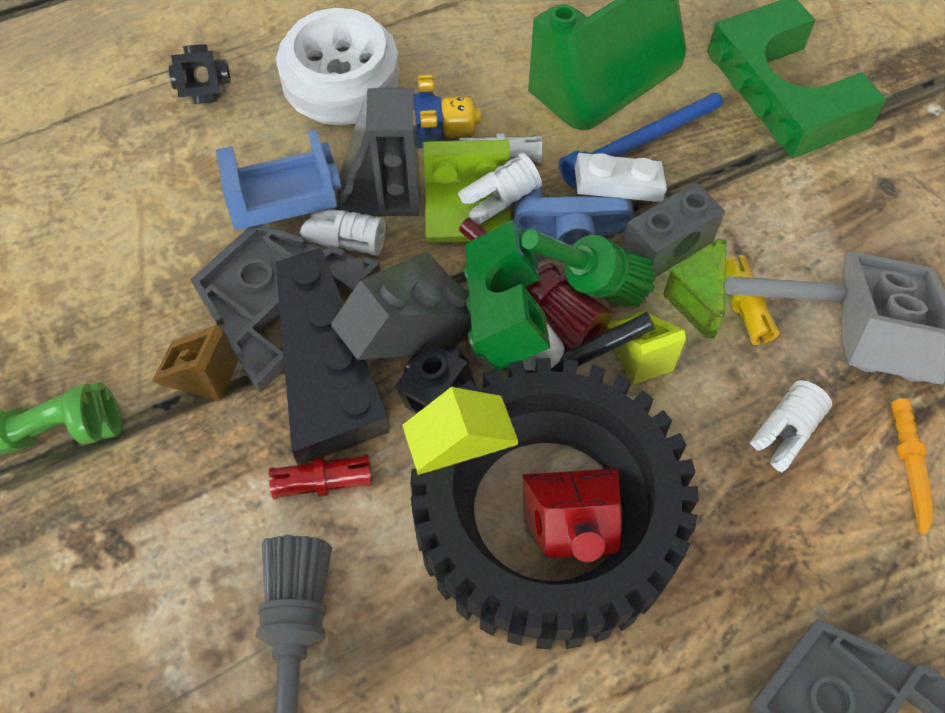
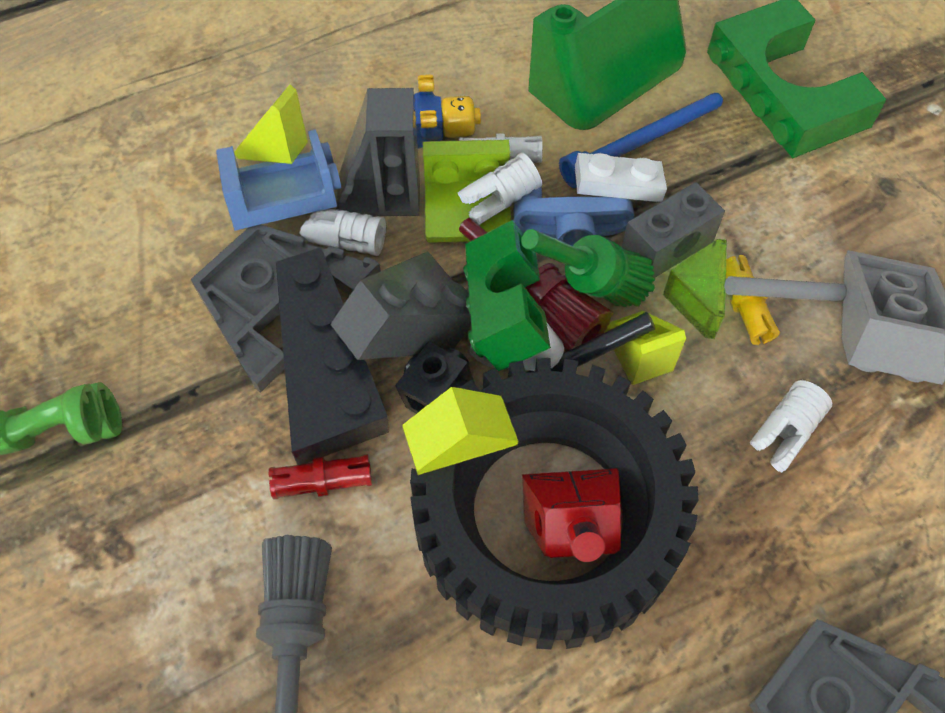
pearl gold slope [152,325,238,402] -> none
black brick [169,44,231,104] -> none
white wheel [276,8,400,126] -> none
light orange piece [891,398,933,534] -> none
none -> neon yellow slope [234,84,308,164]

